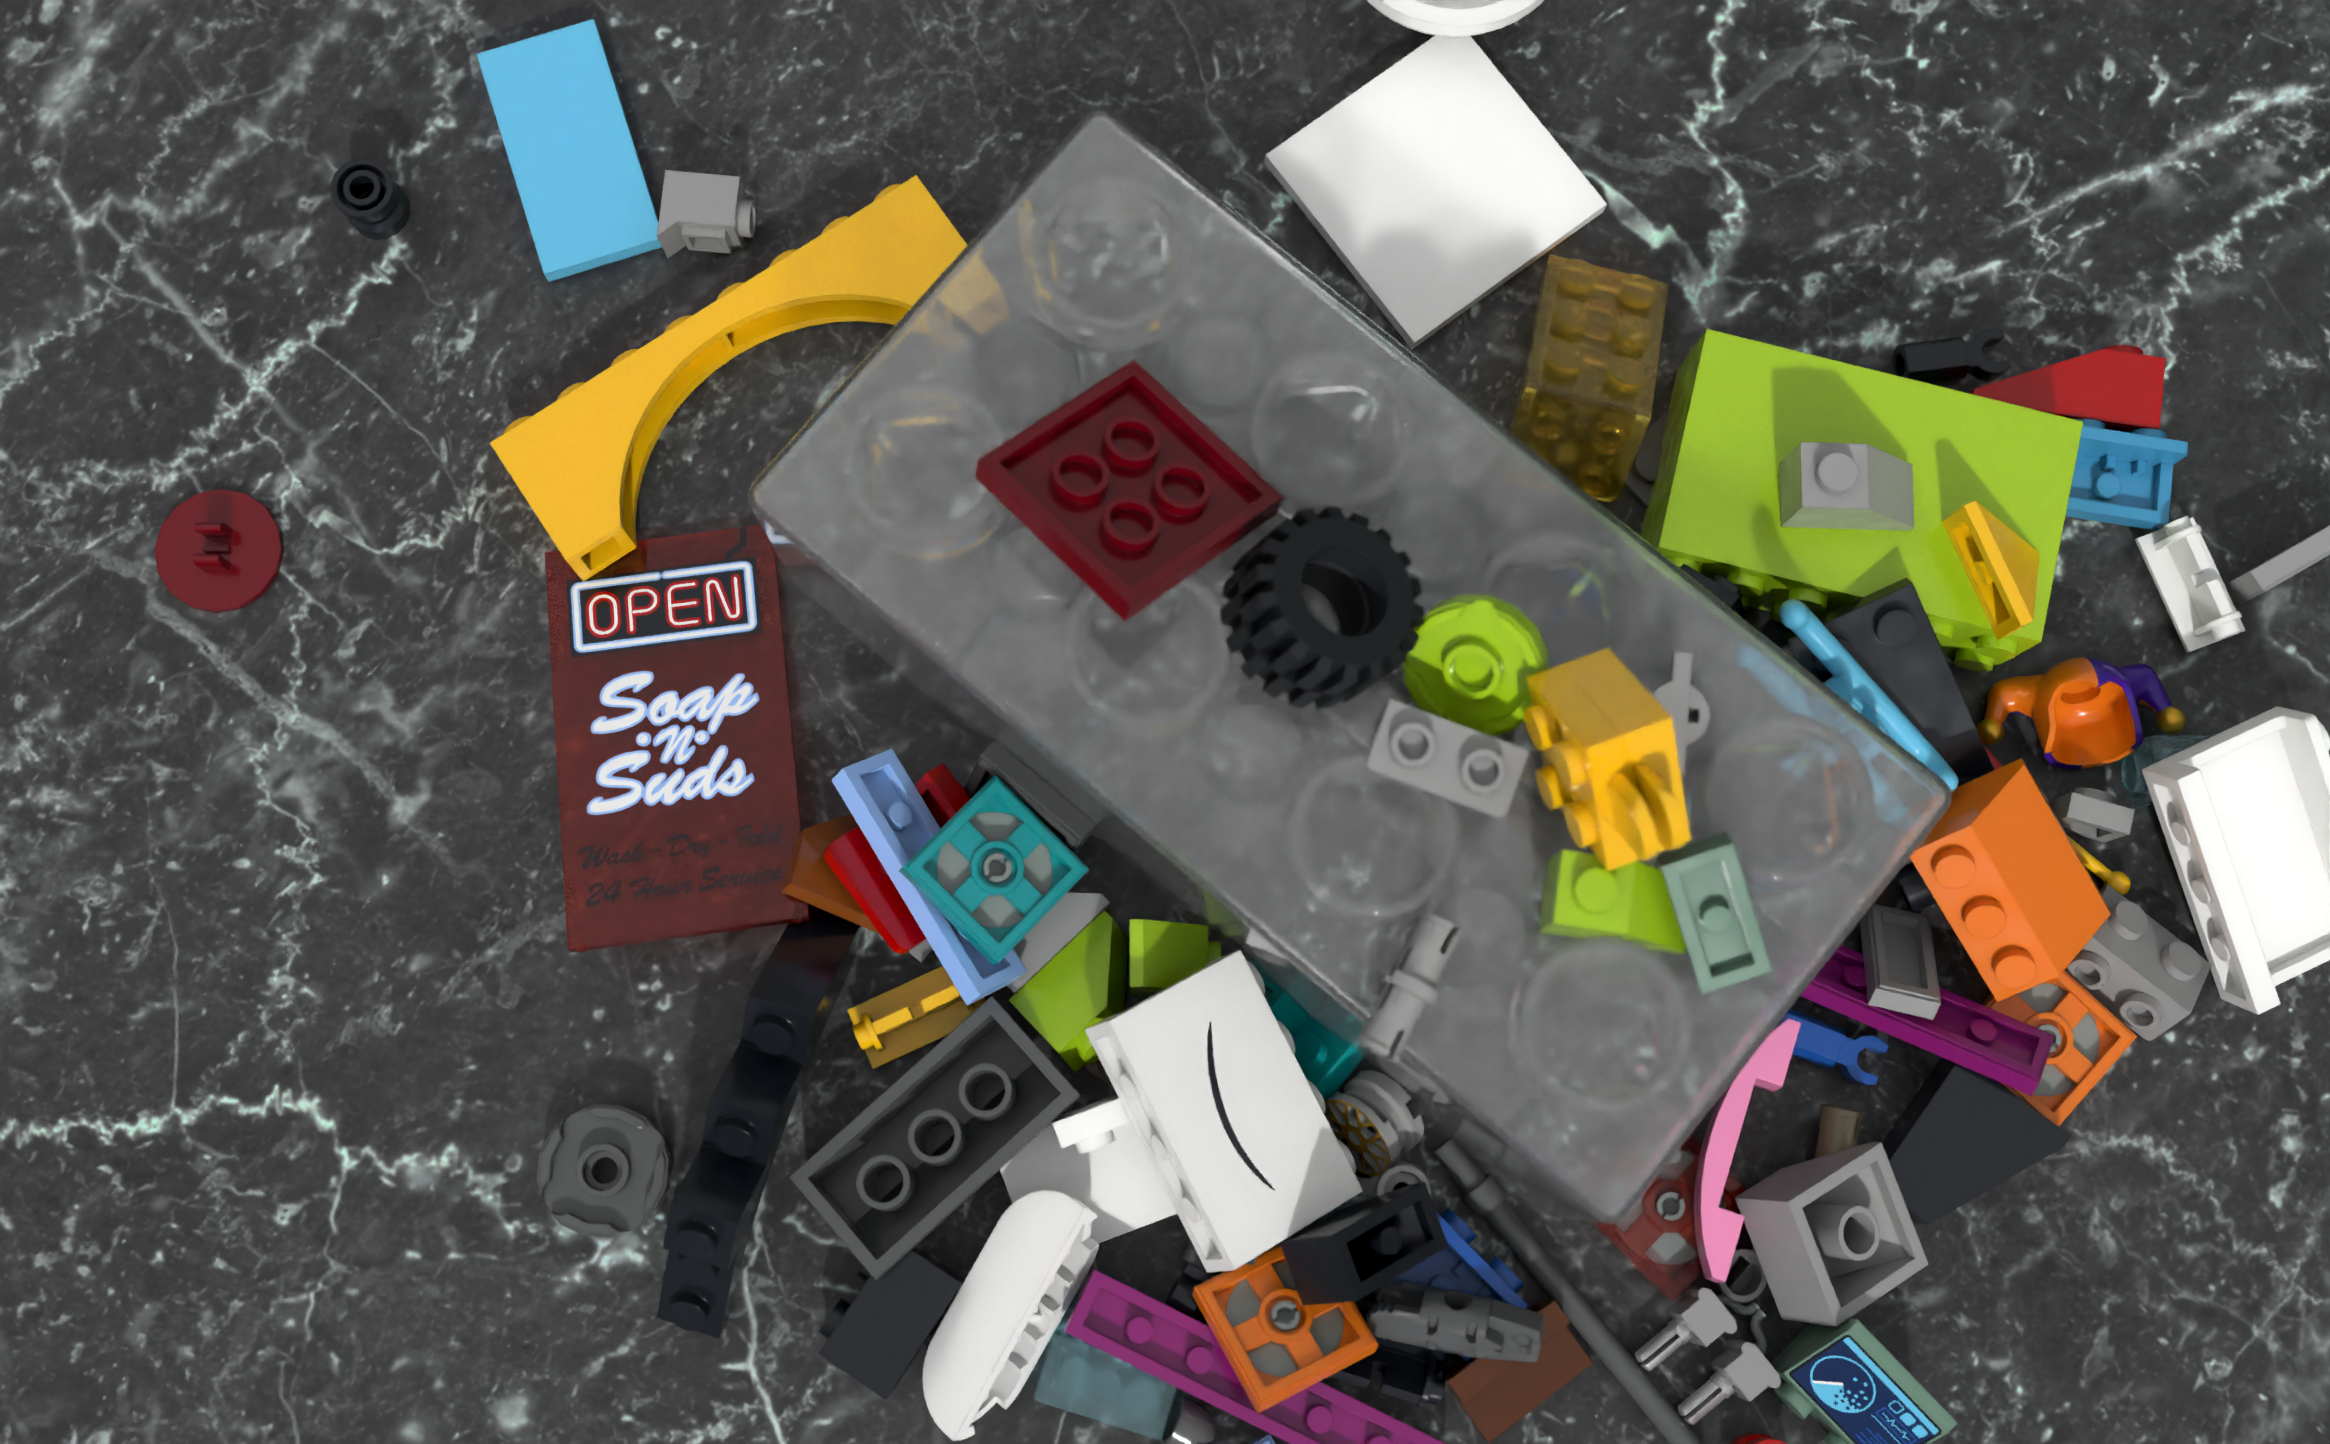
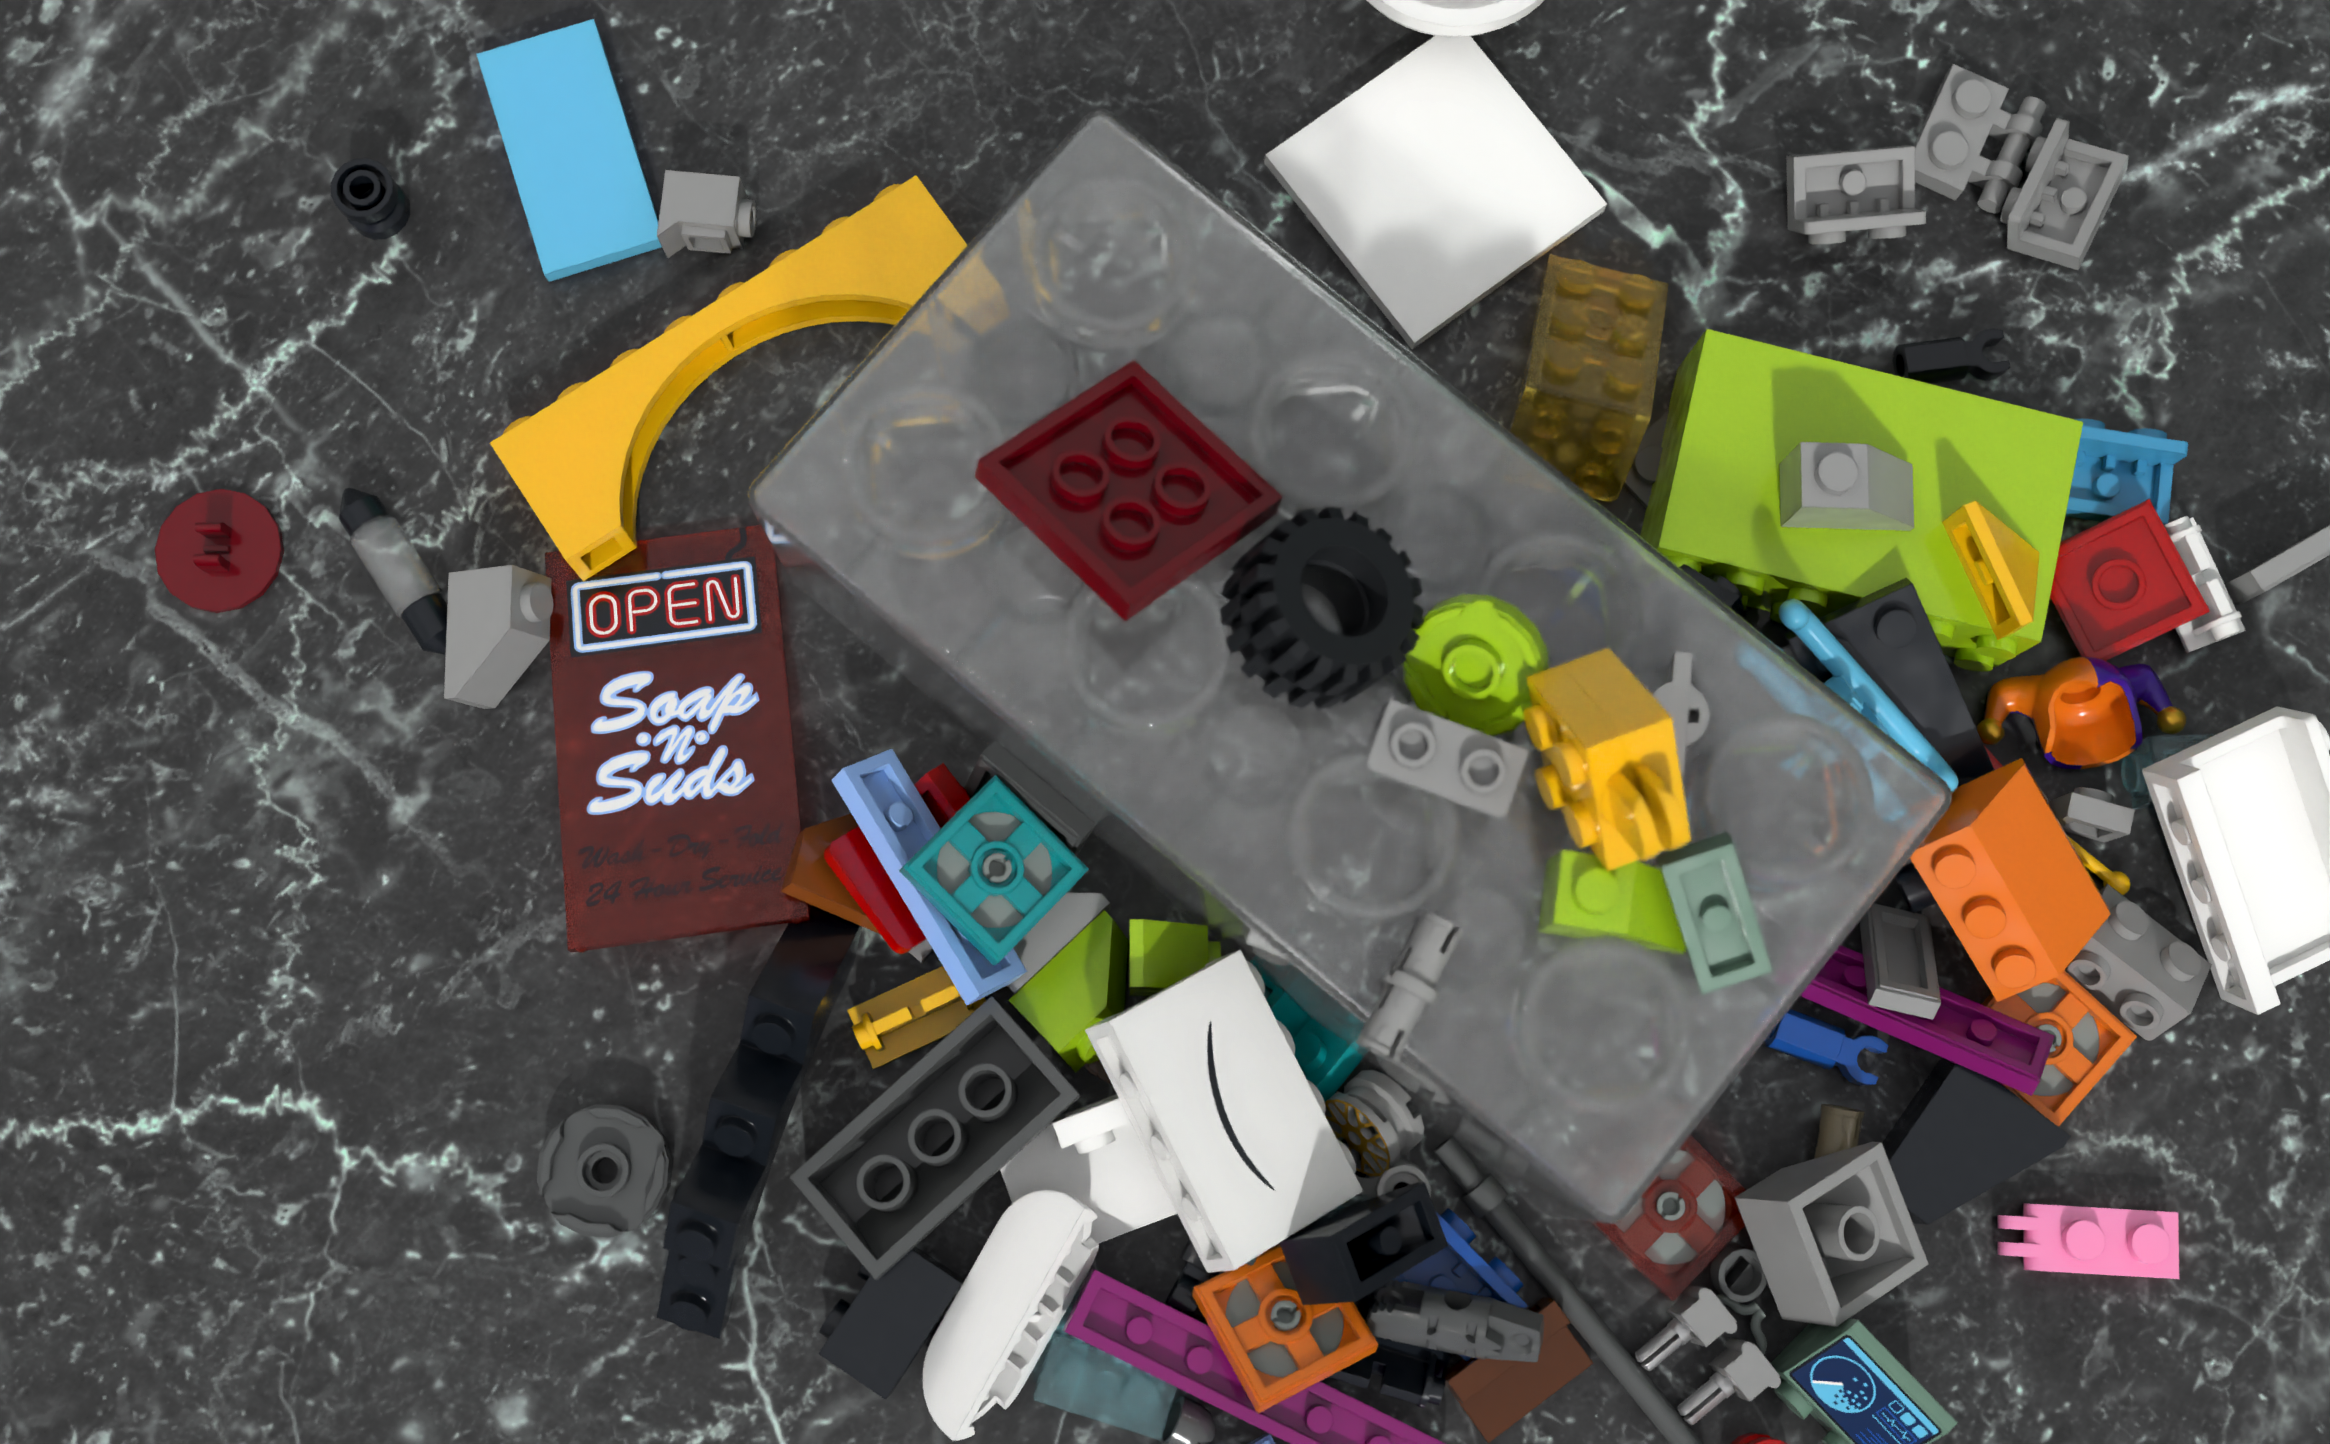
bright pink slope [1694,1019,1801,1283] -> none
red slope [1969,345,2166,432] -> none
none -> piece [339,488,447,655]
none -> light grey slope [444,565,554,709]
none -> light grey bracket [1786,145,1926,244]
none -> light grey plate [1913,64,2047,213]
none -> bright pink hinge [1997,1203,2179,1279]
none -> light grey bracket [2000,118,2129,270]
none -> red tile [2050,499,2210,661]

